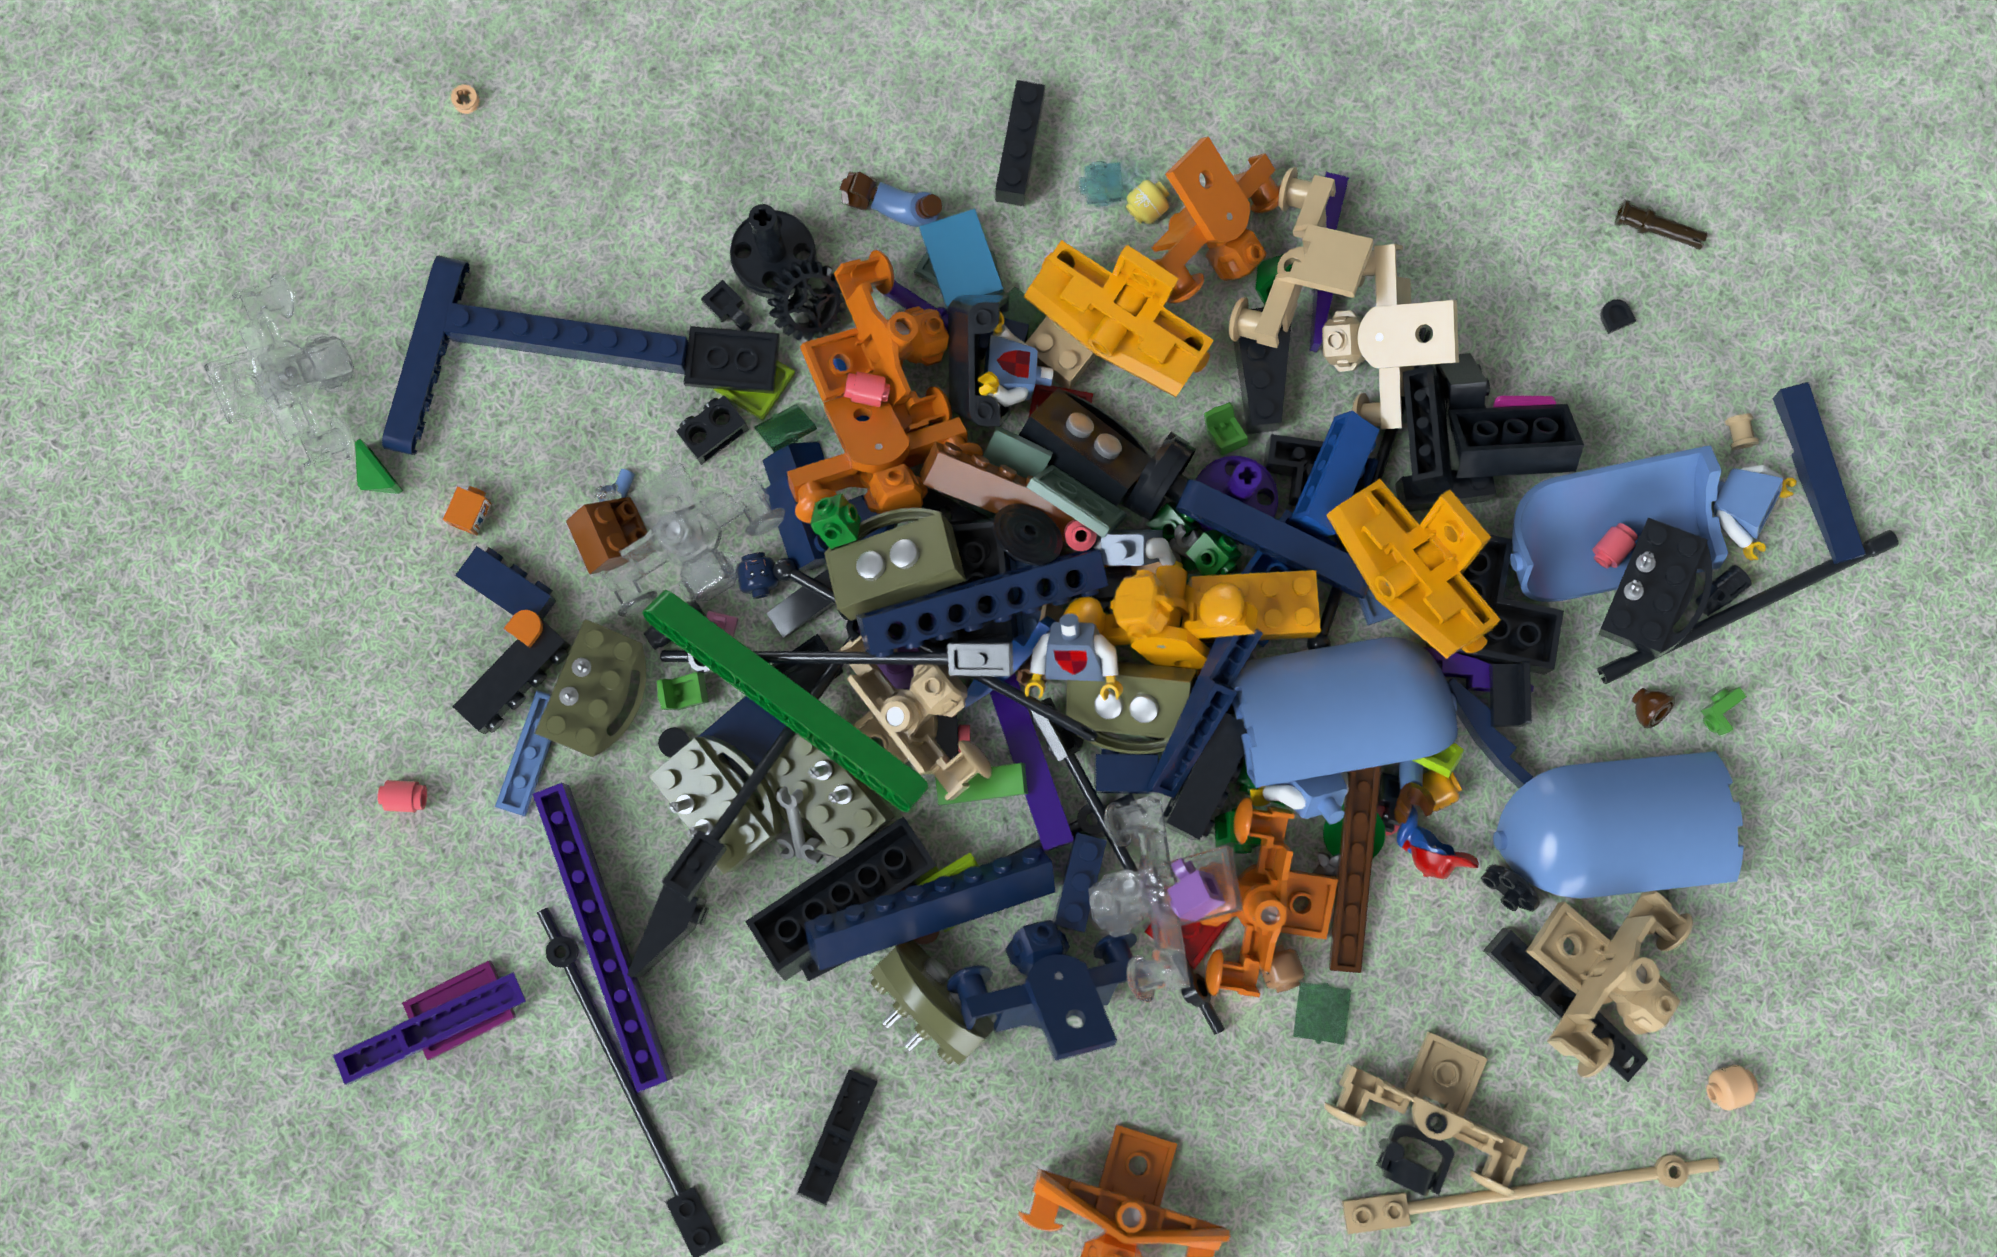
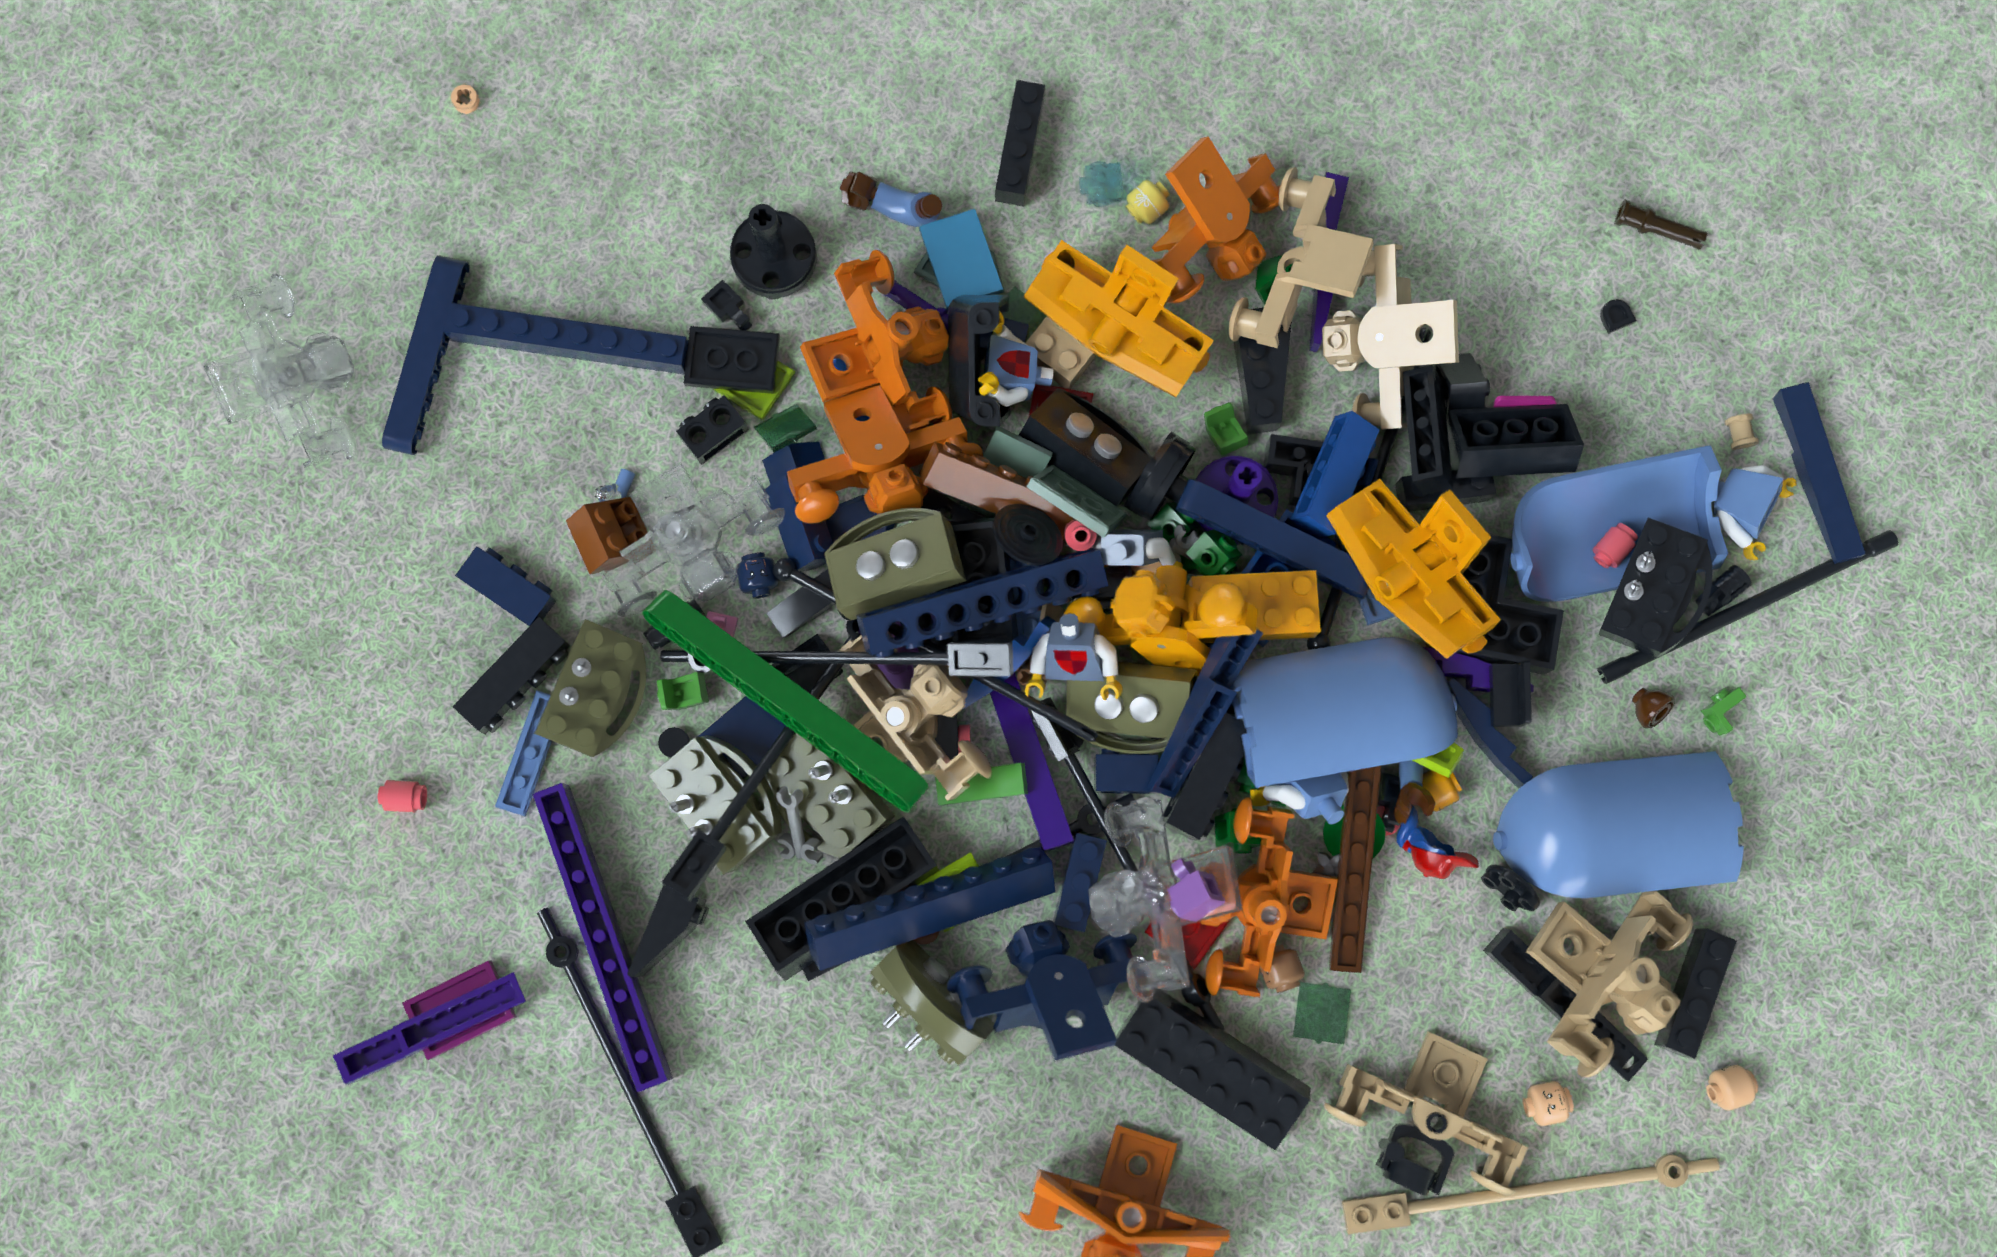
green slope [355,438,403,494] -> none
orange brick [443,486,492,536] -> none
orange tile [503,610,543,648] -> none
black gear [767,259,846,341] -> none
black slope [797,1069,878,1207] -> none
green brick [811,493,861,549] -> none
coral brick [844,371,890,407] -> none
none -> black brick [1115,983,1311,1151]
none -> light nougat head [1523,1081,1574,1126]
none -> black brick [1654,928,1737,1059]

